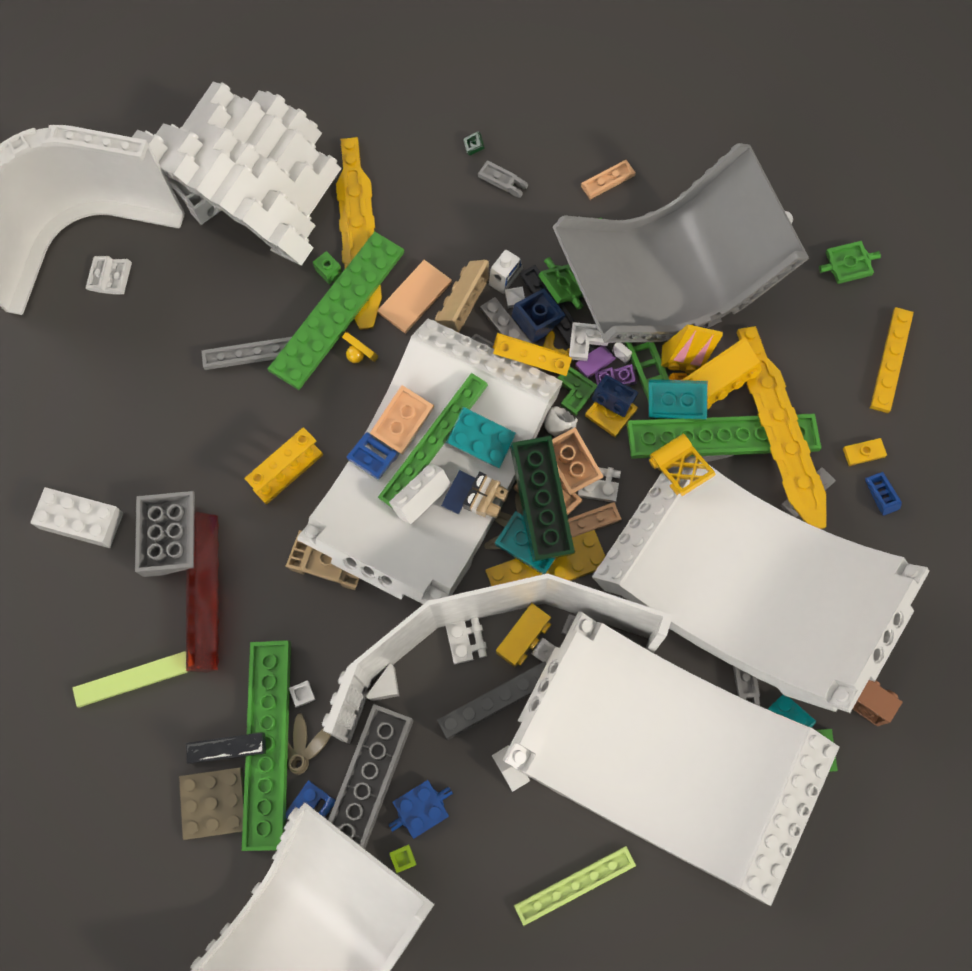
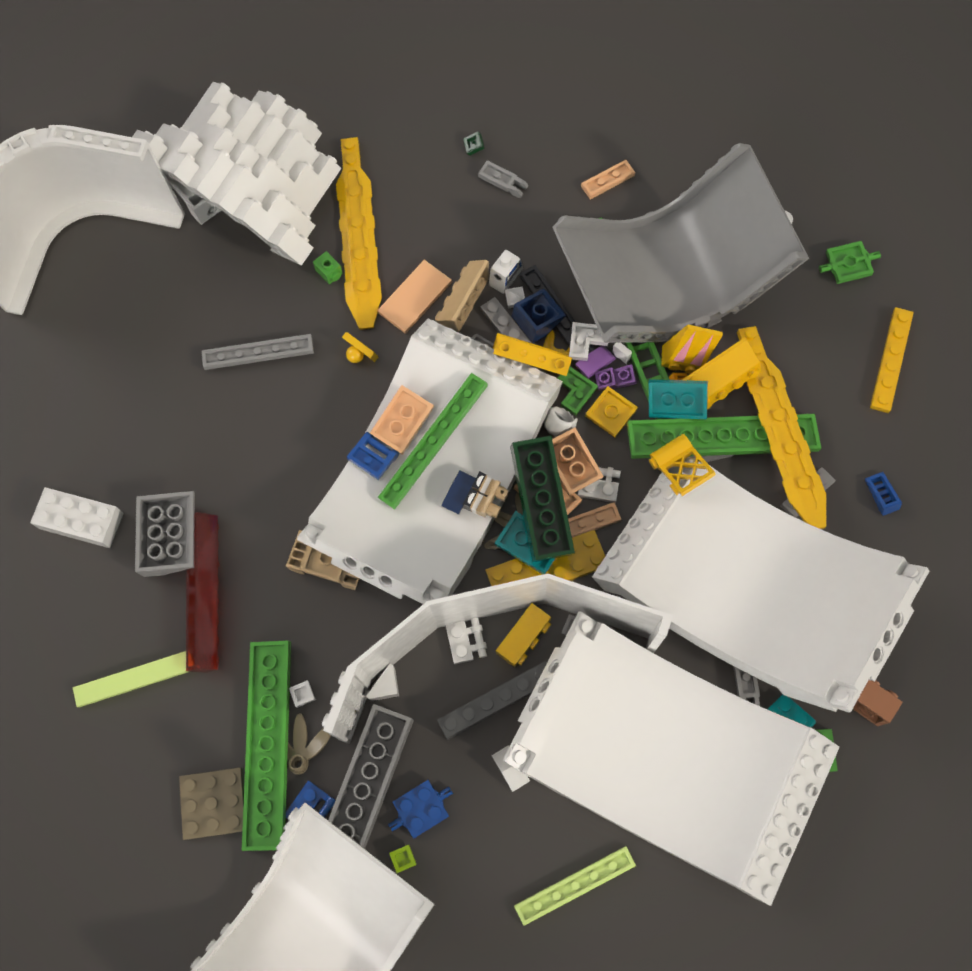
white slope [86,256,132,294] -> none
black tile [186,732,266,764] -> none
yellow fence [244,427,323,505] -> none
bright green plate [268,231,404,390] -> none
white brick [389,463,452,525] -> none
teal plate [446,407,516,468] -> none
white tile [531,637,556,664] -> none
bright green plate [539,257,584,310] -> none
dark blue bracket [592,374,639,417] -> none
yellow plate [843,438,887,466] -> none

